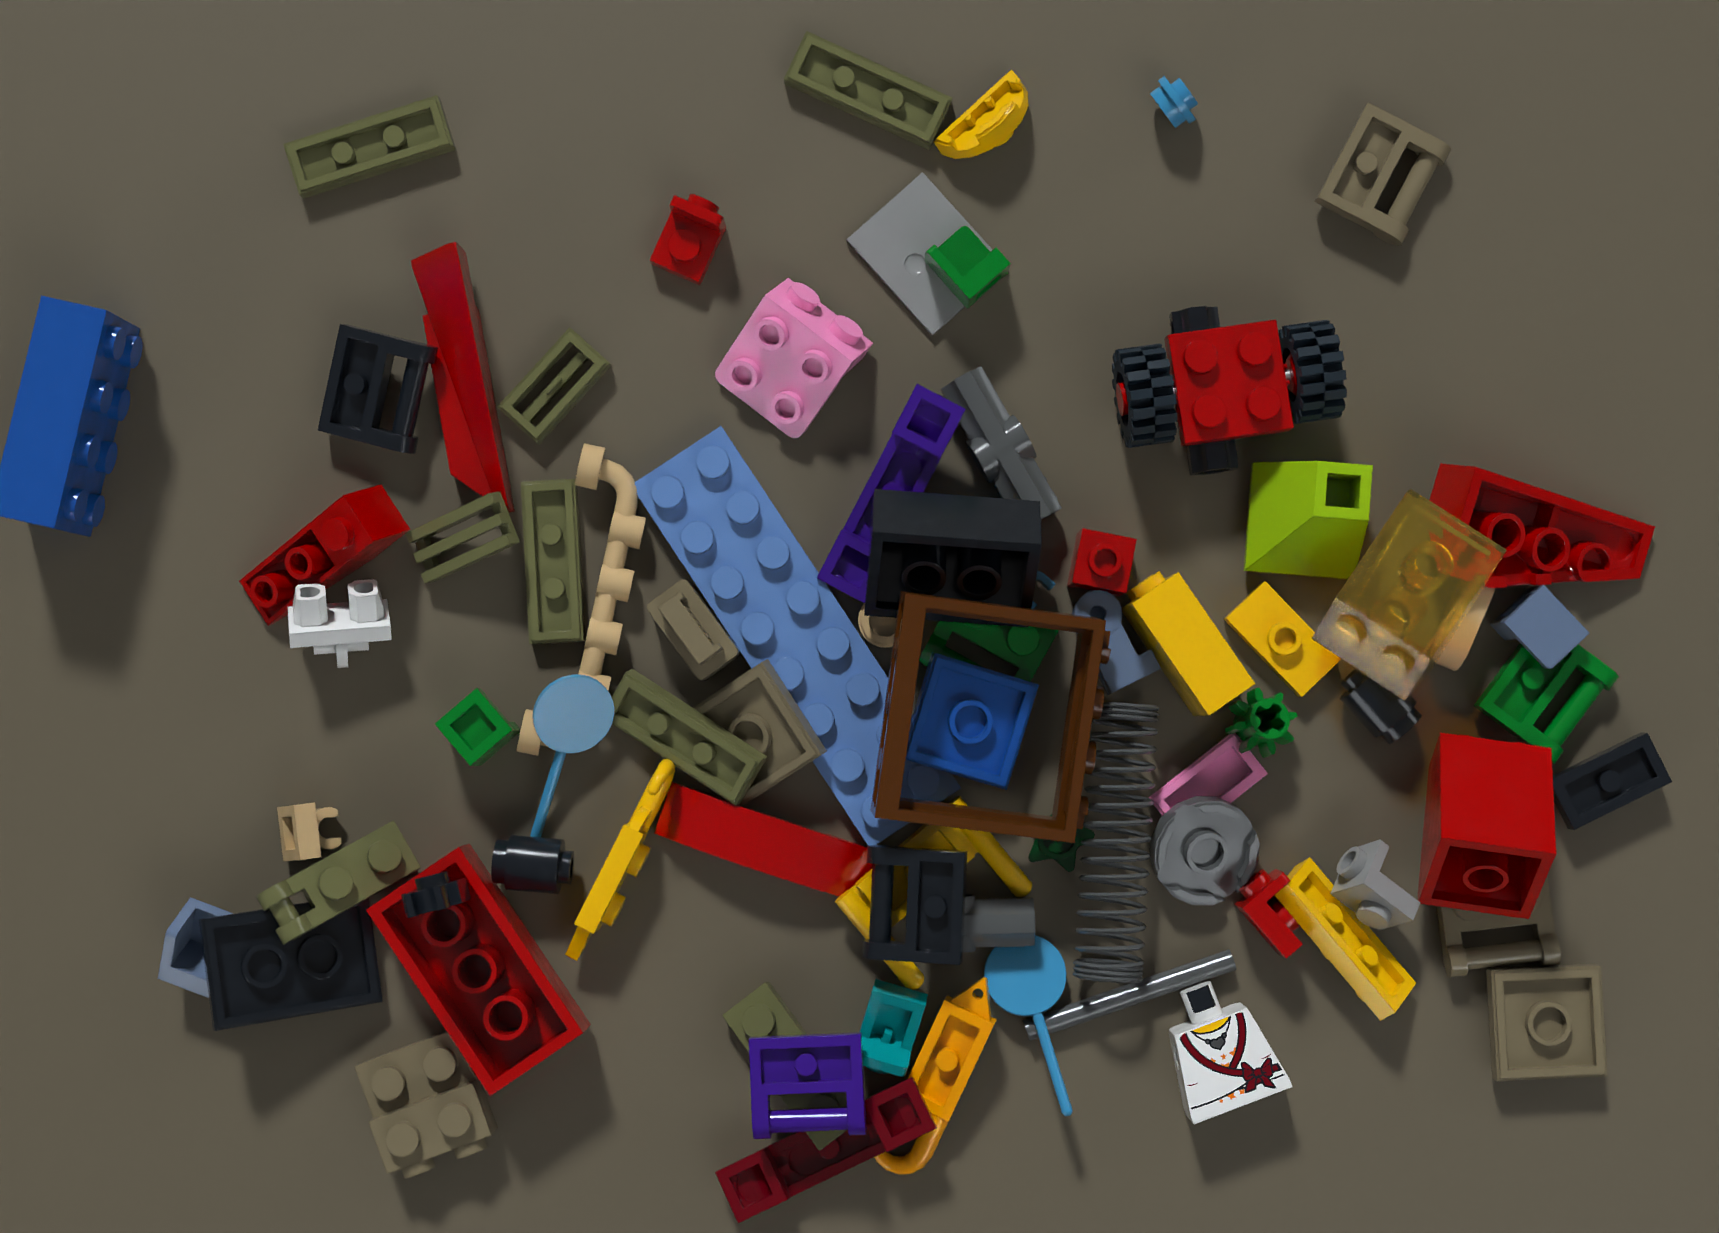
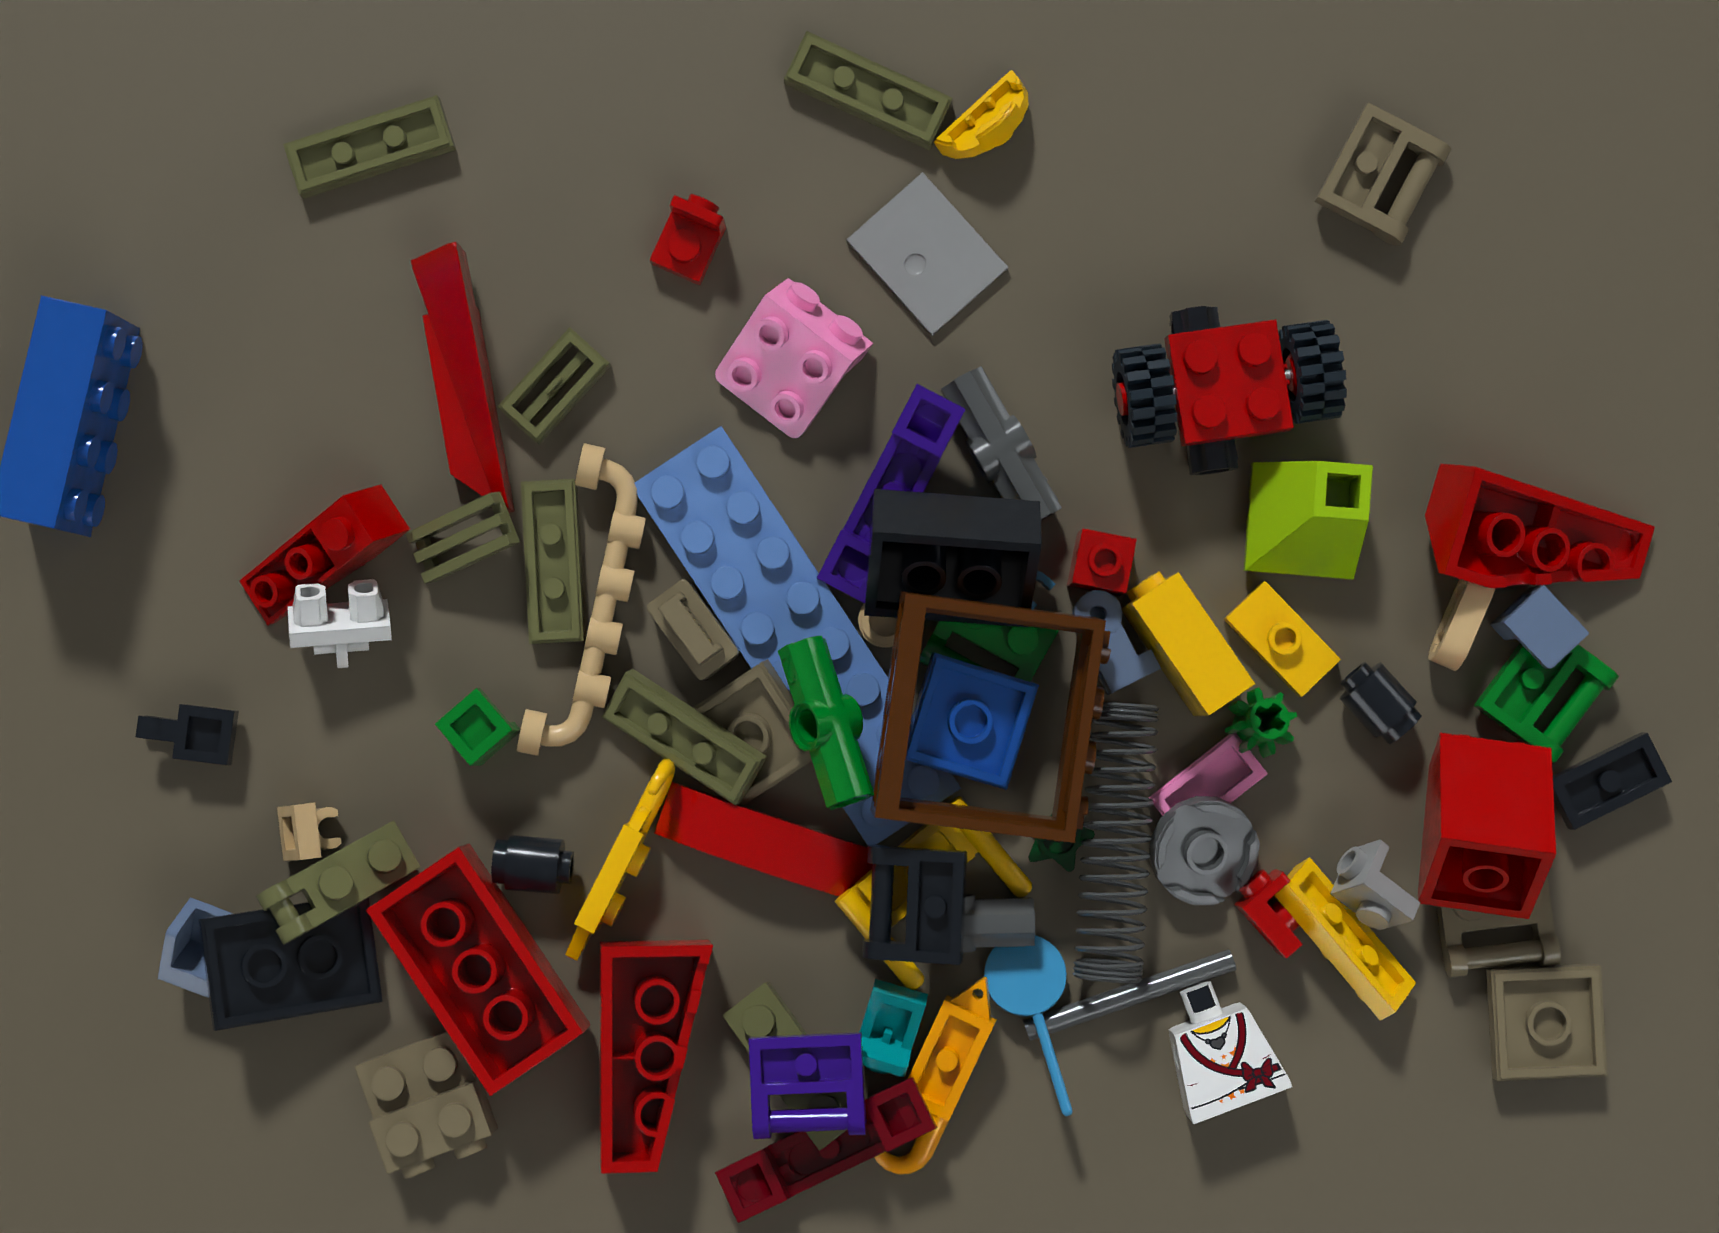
black plate [318,324,438,454] -> none
black plate [401,871,471,918] -> none
dark azure piece [530,674,614,837] -> none
green panel [925,226,1011,309] -> none
dark azure plate [1150,76,1198,128] -> none
clear yellow slope [1312,489,1507,701] -> none
none -> black plate [135,704,239,765]
none -> red wedge [600,940,713,1174]
none -> green piece [778,635,874,810]

